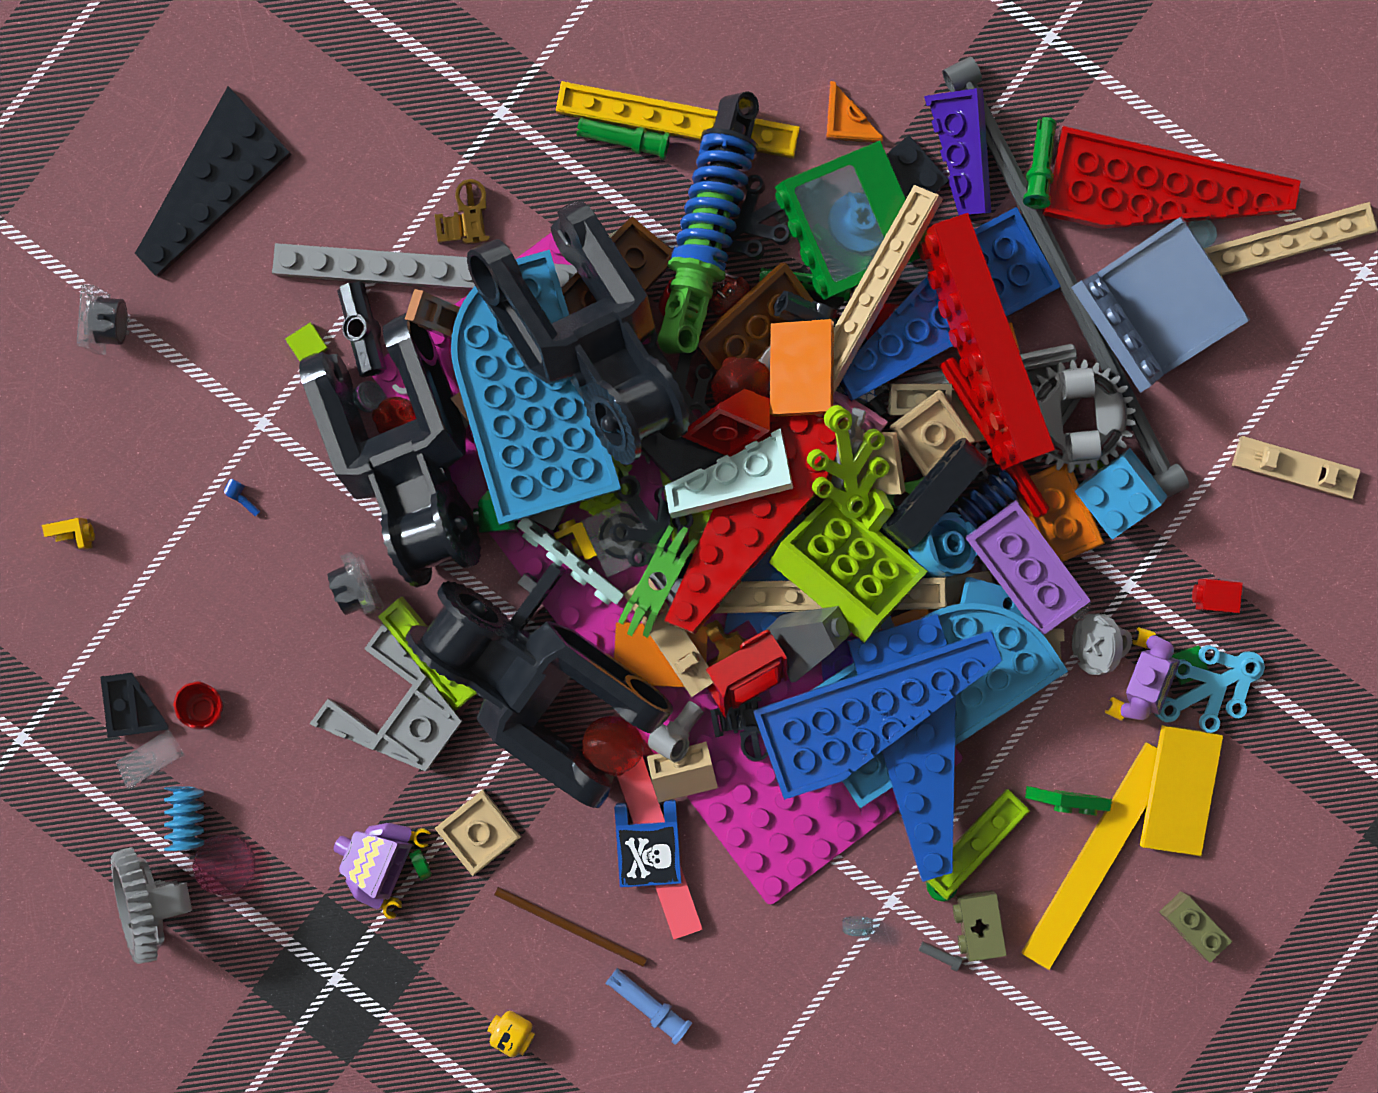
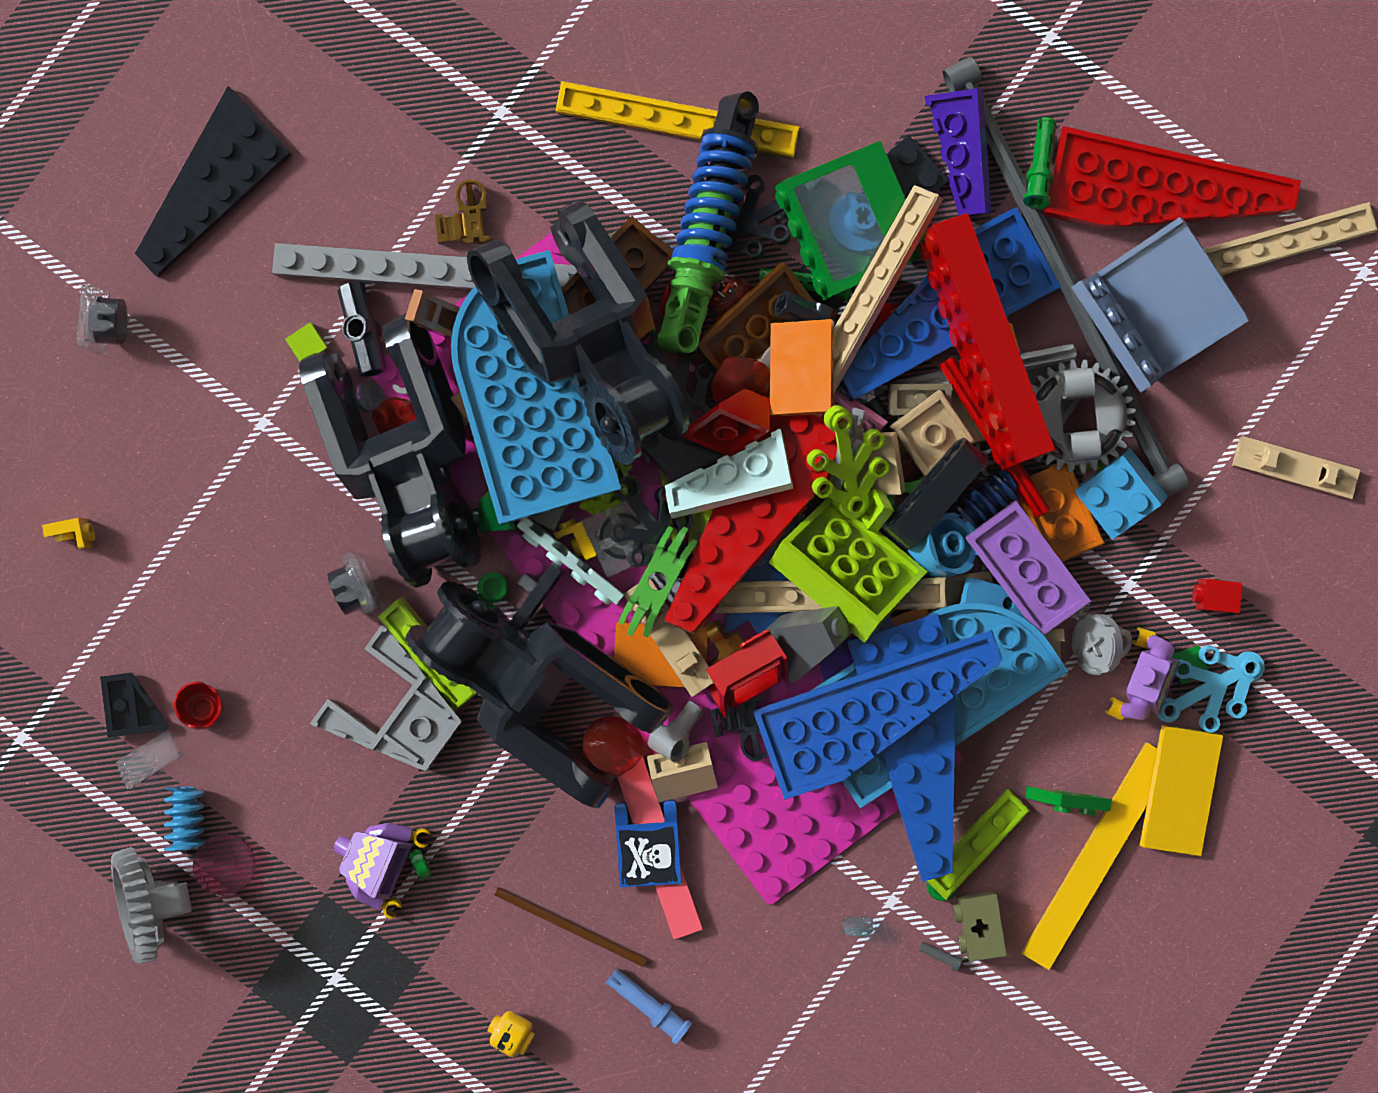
blue hand [224,479,260,516] -> none
tan tile [435,789,521,876] -> none
green pin [577,117,671,160] -> none
orange tile [826,81,883,143] -> none
olive brick [1159,891,1232,963] -> none
clear light blue tile [1188,220,1217,249] -> none
none -> green tile [477,572,509,603]

